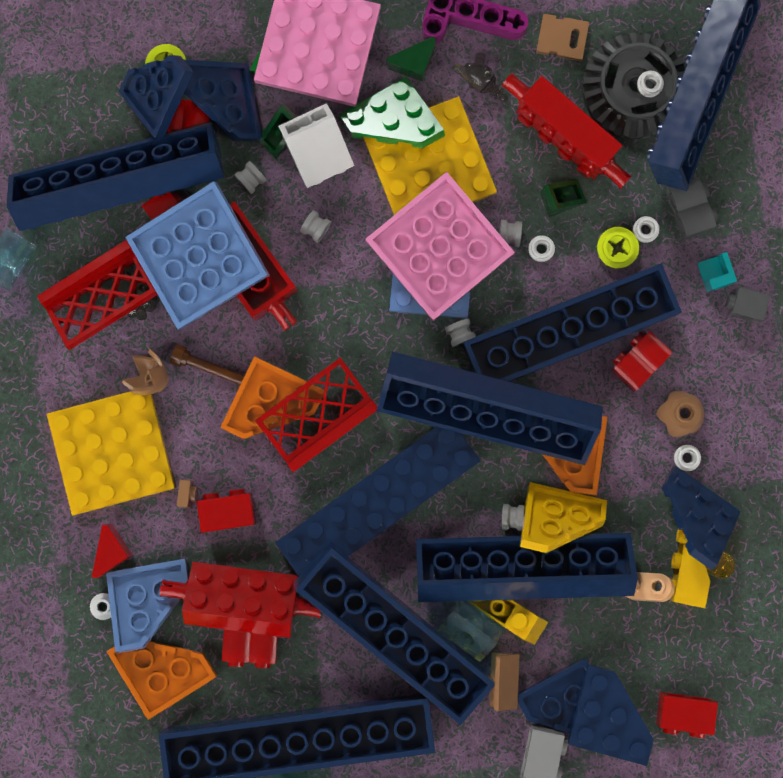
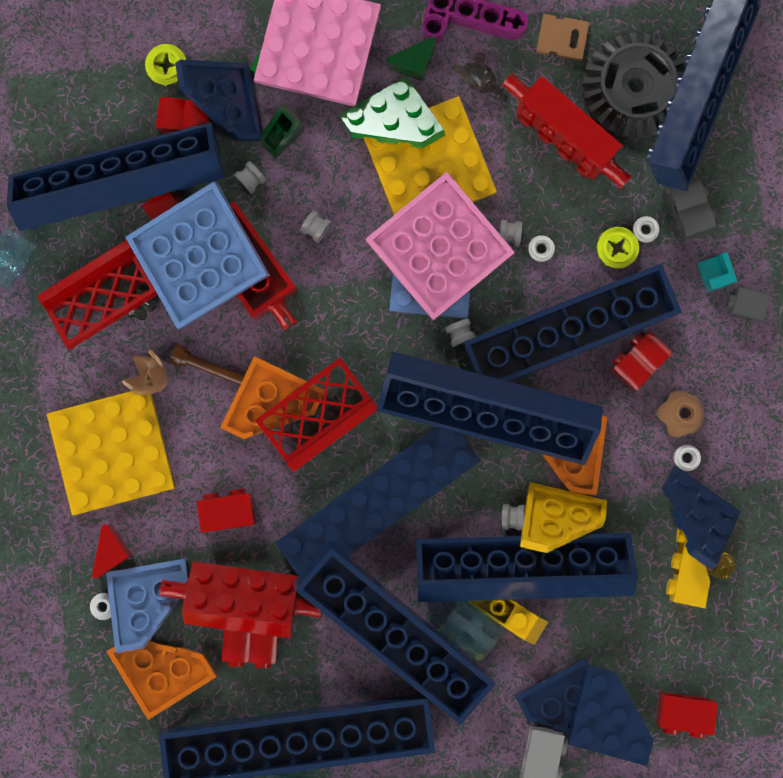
dark blue plate [119,55,194,139] -> none
medium nougat plate [177,480,197,507] -> none
white brick [278,103,354,188] -> none
medium nougat panel [489,652,519,711] -> none
dark green slope [540,179,587,218] -> none
light nougat plate [626,572,675,602] -> none
white plate [637,71,664,97] -> none

